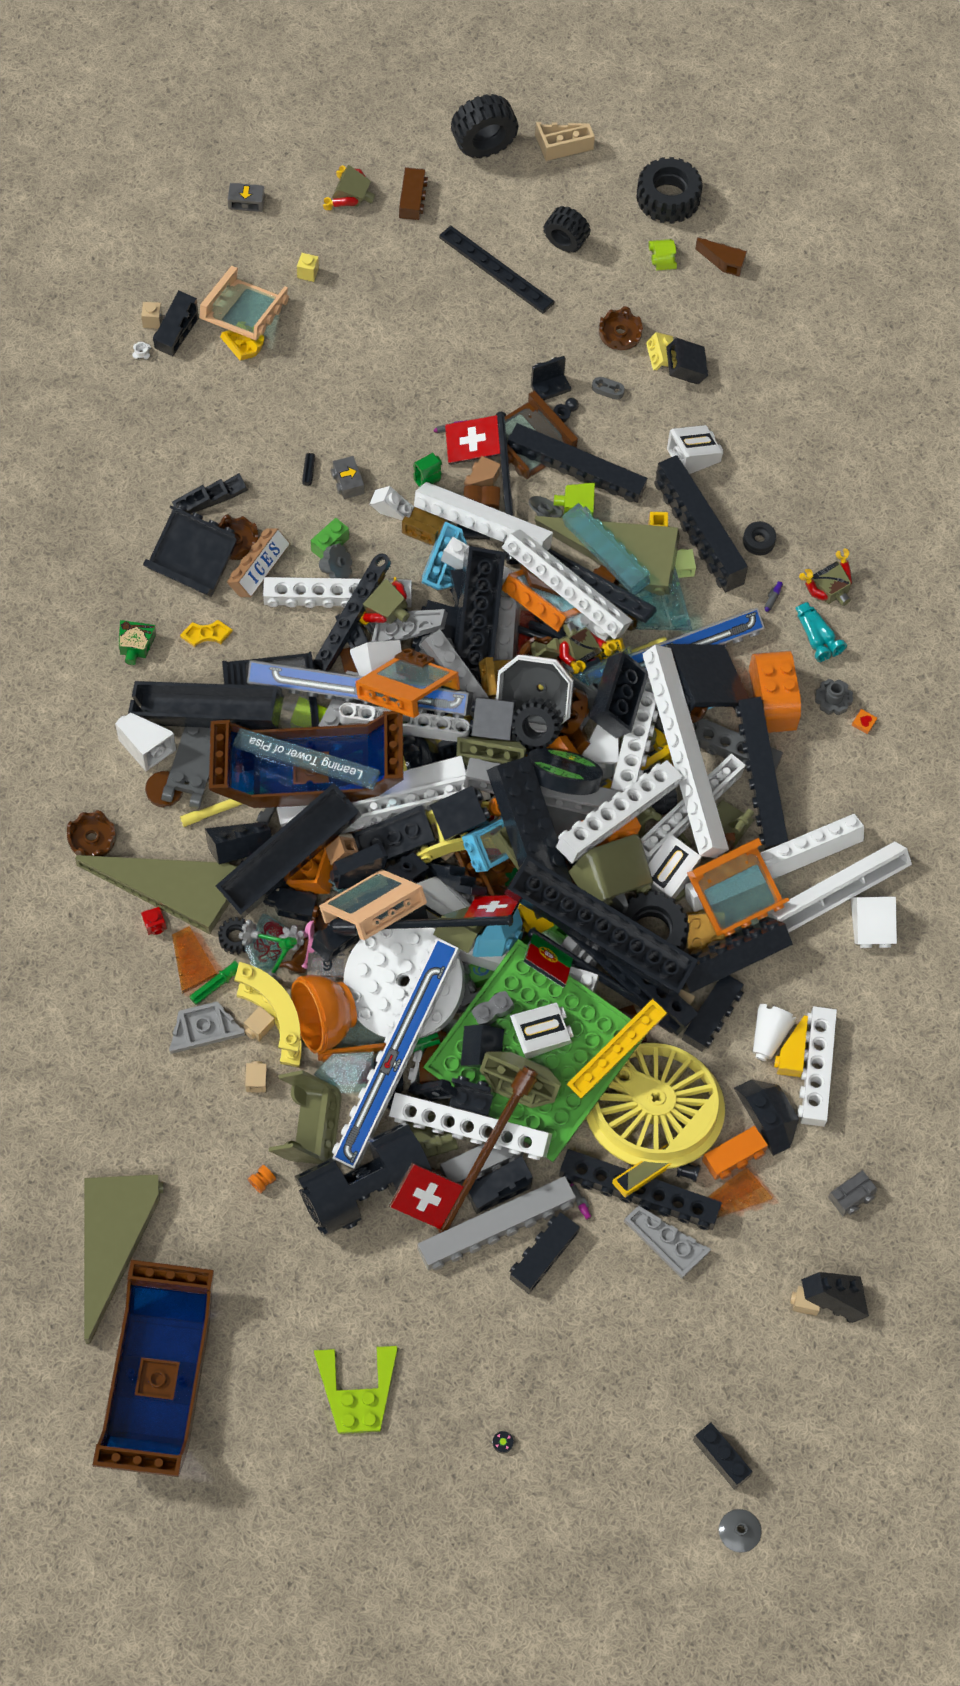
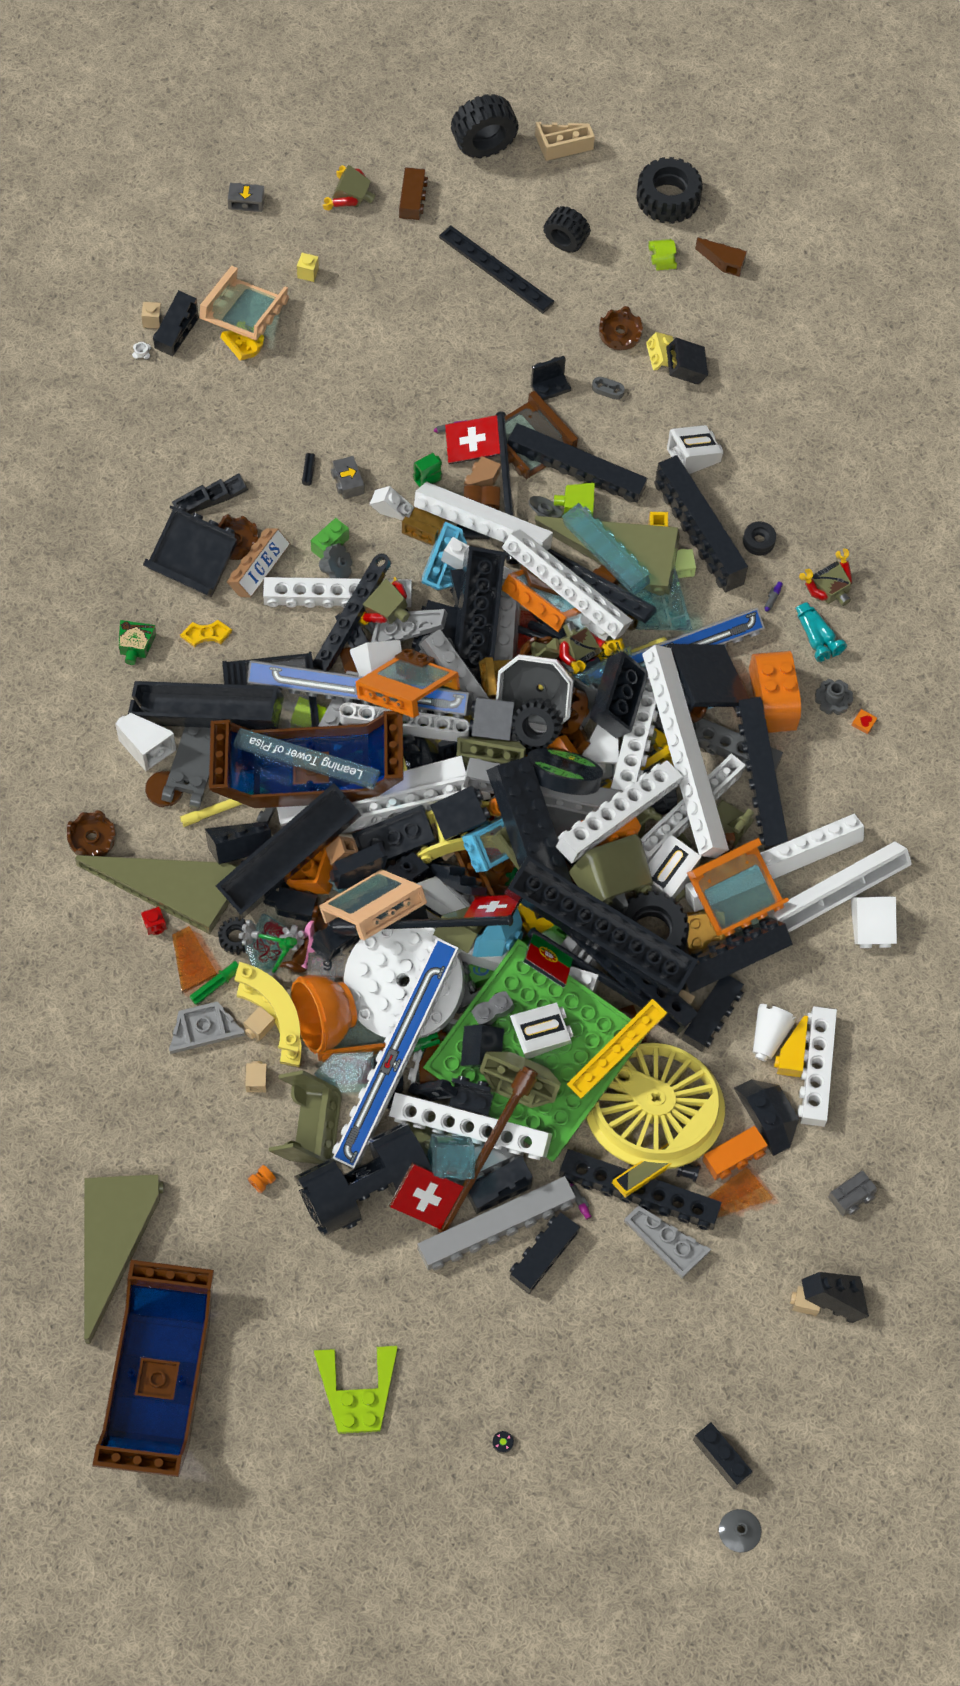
black plate [553,398,579,423] -> none
none -> clear light blue slope [427,1134,475,1180]

